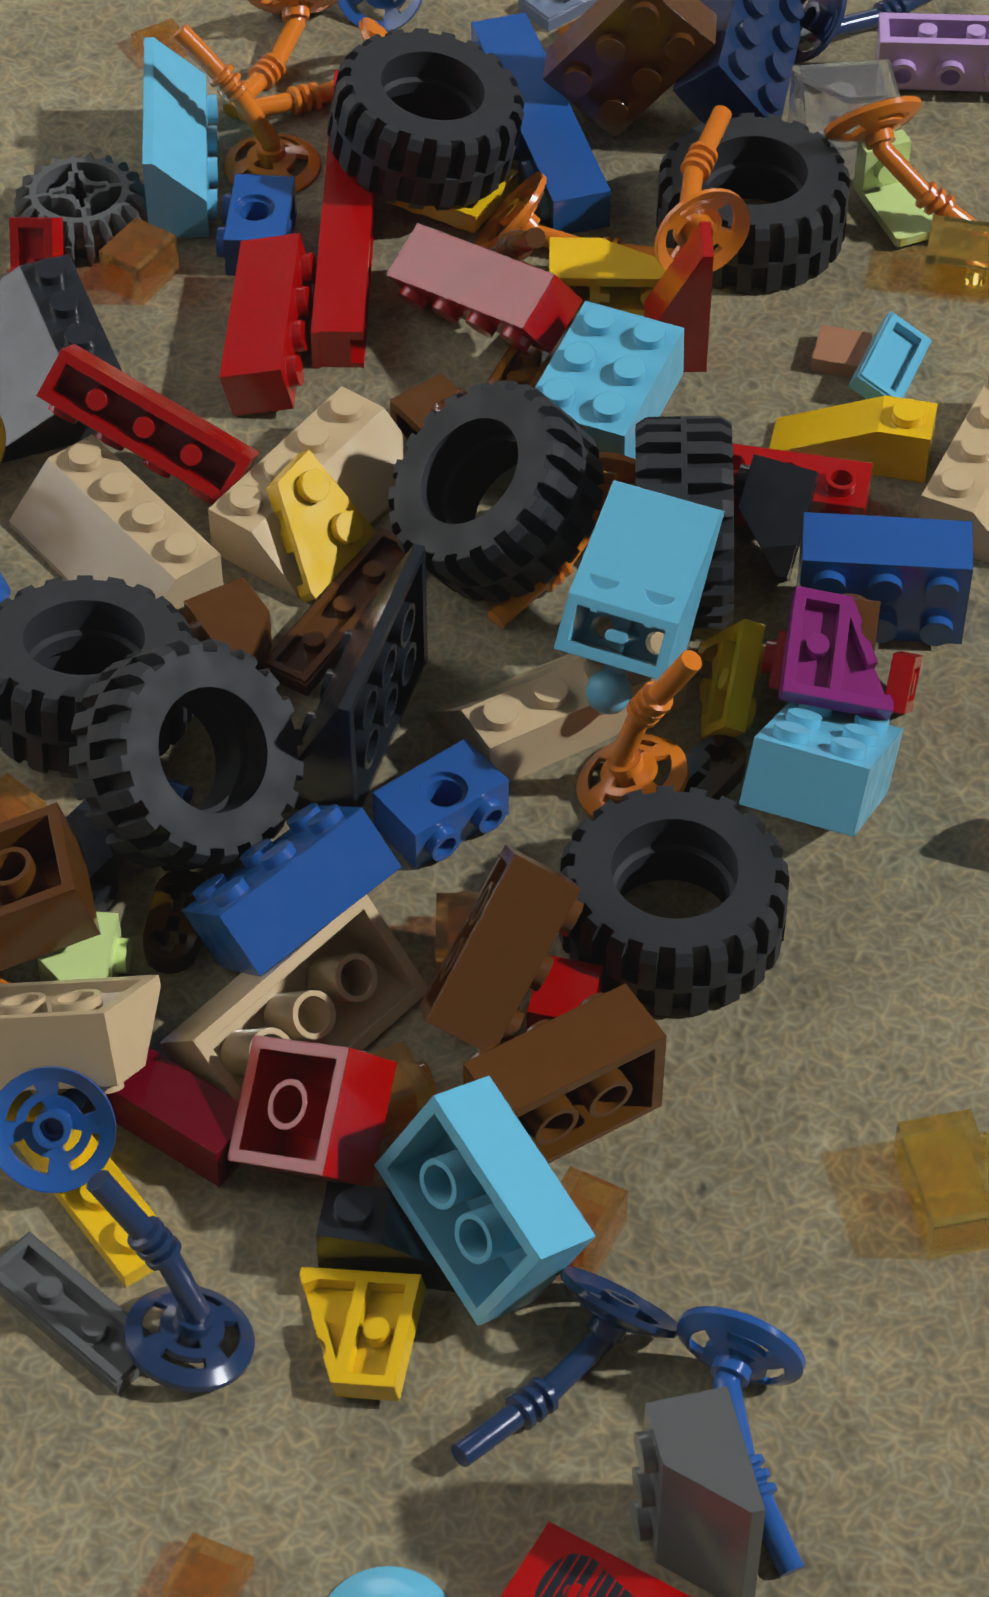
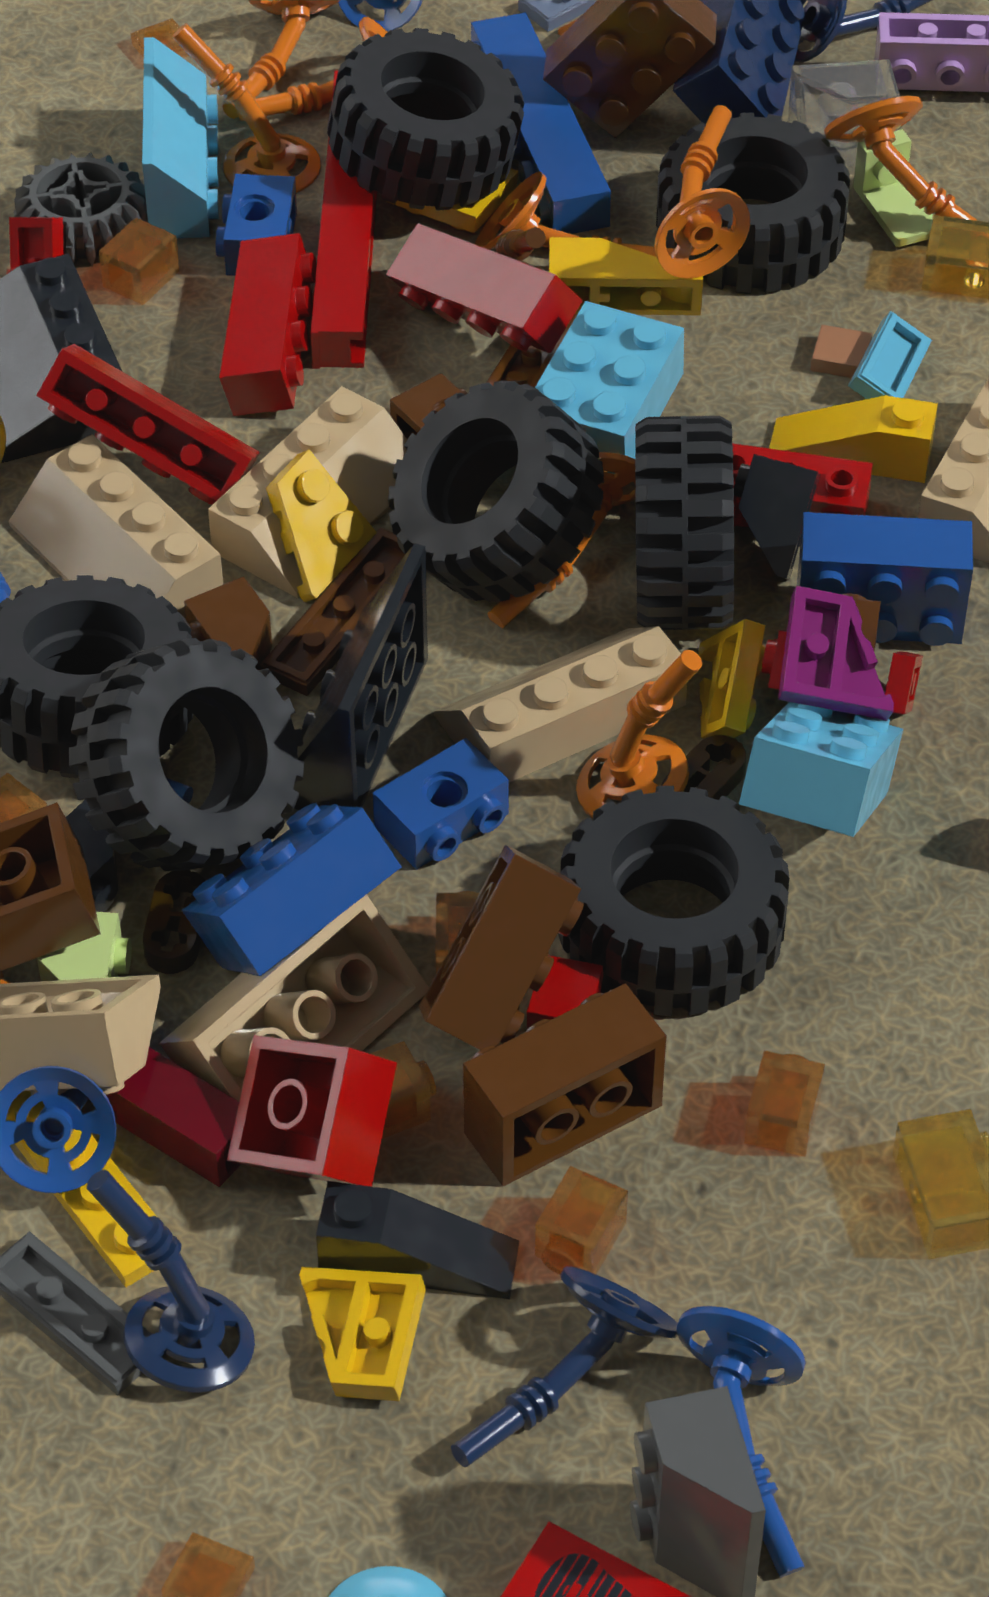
medium azure brick [374,1076,596,1326] -> none
medium azure slope [554,480,725,715] -> none
red slope [643,222,714,372] -> none
none -> clear orange brick [744,1050,825,1157]

